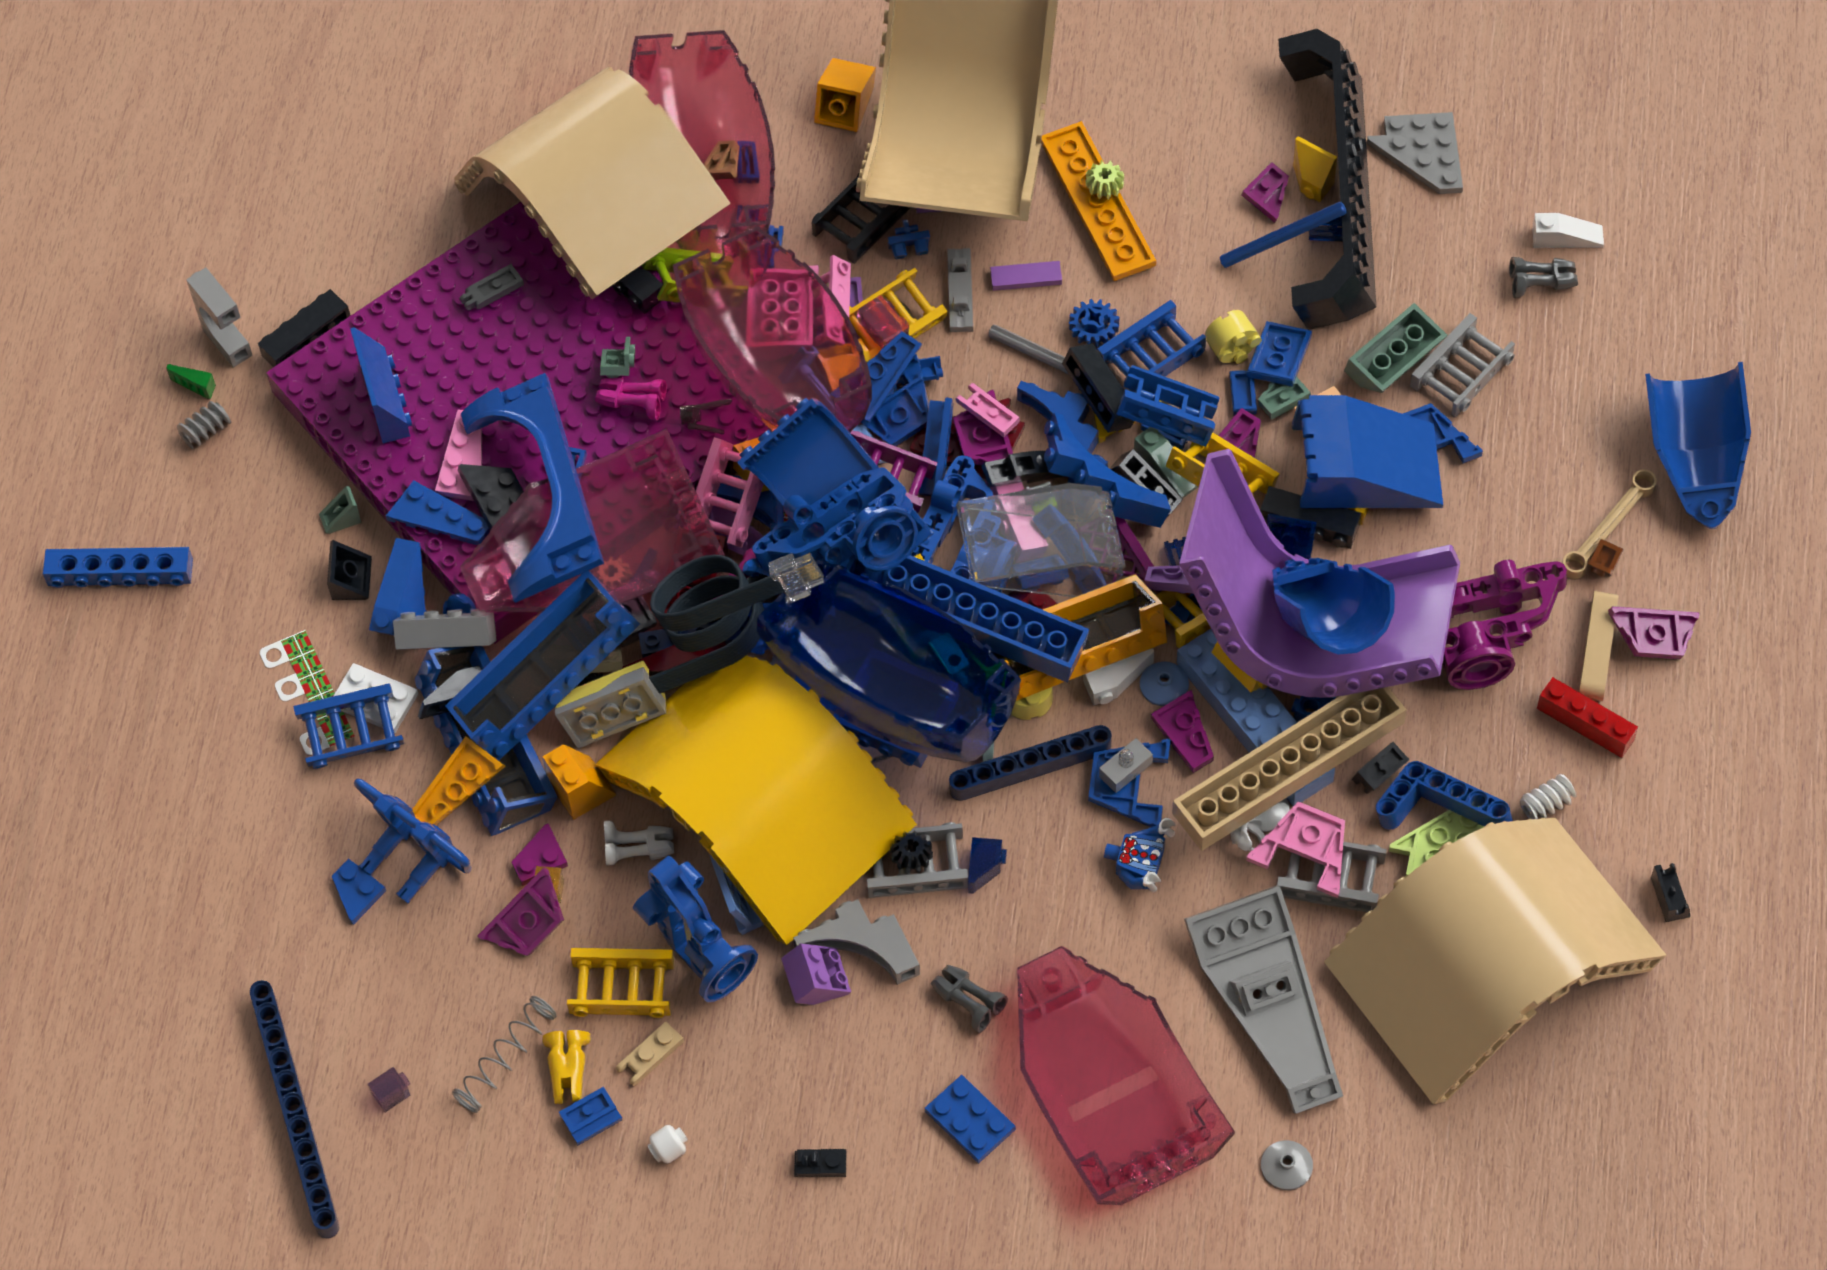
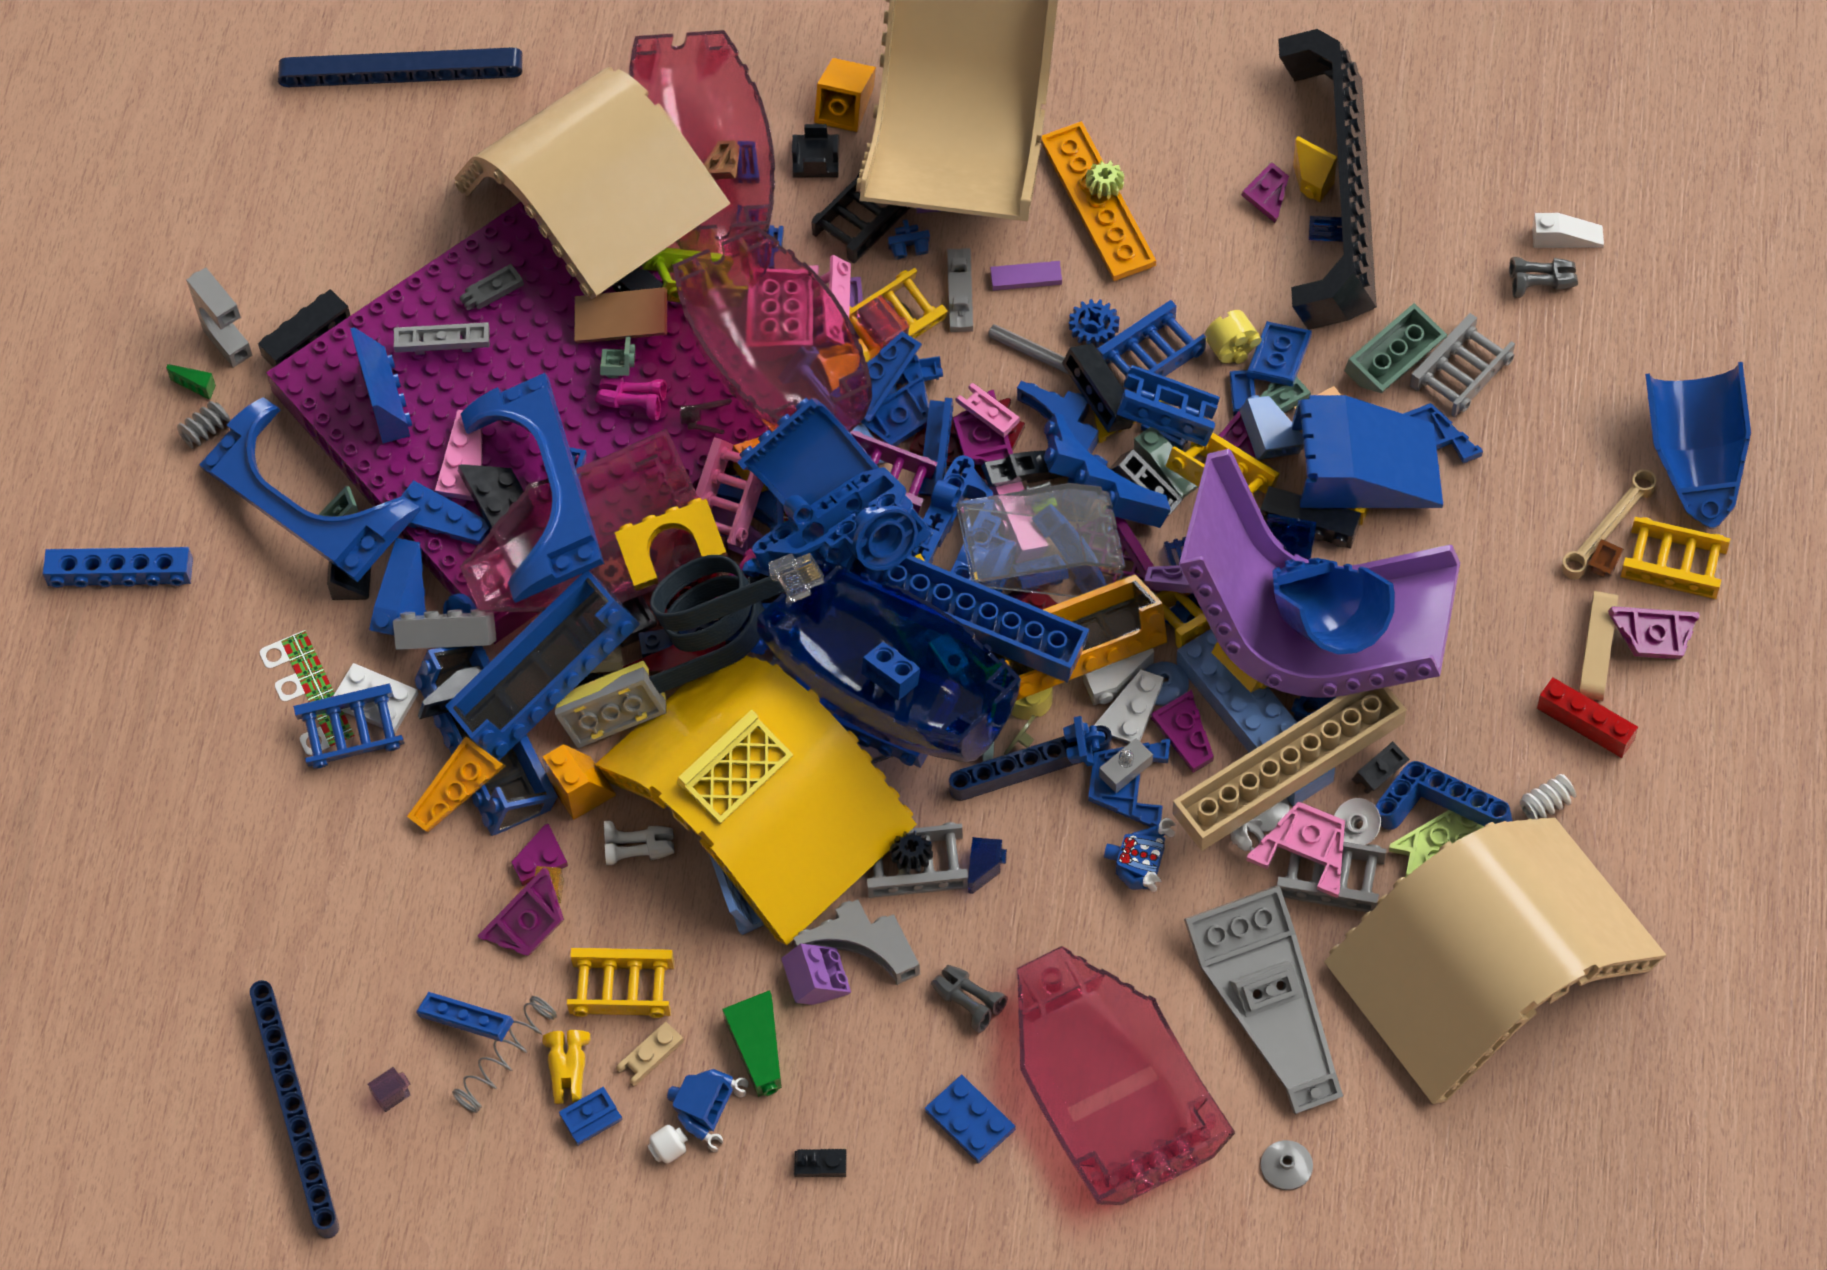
blue wing [332,858,386,925] -> none
blue piece [354,778,472,904] -> none
blue piece [633,855,758,1002] -> none
blue axle [1220,202,1346,268] -> none
light grey wing [1367,112,1463,194] -> none
magenta piece [1442,559,1567,690] -> none
black hinge [1651,863,1691,922] -> none
none -> blue piece [199,397,421,582]
none -> dark blue beam [278,47,523,88]
none -> light grey hinge [394,322,490,355]
none -> blue tile [416,992,514,1042]
none -> medium nougat tile [574,287,667,344]
none -> yellow arch [614,498,728,591]
none -> blue torso [667,1069,749,1152]
none -> light yellow fence [677,709,793,824]
none -> green slope [722,990,782,1097]
none -> black panel [792,124,840,178]
none -> blue brick [861,642,920,701]
none -> olive piece [1004,715,1036,755]
none -> blue hips [1063,716,1105,767]
none -> white wing [1094,670,1164,743]
none -> medium blue slope [1239,395,1304,460]
none -> white dish [1334,798,1381,845]
none -> yellow fence [1620,517,1731,599]

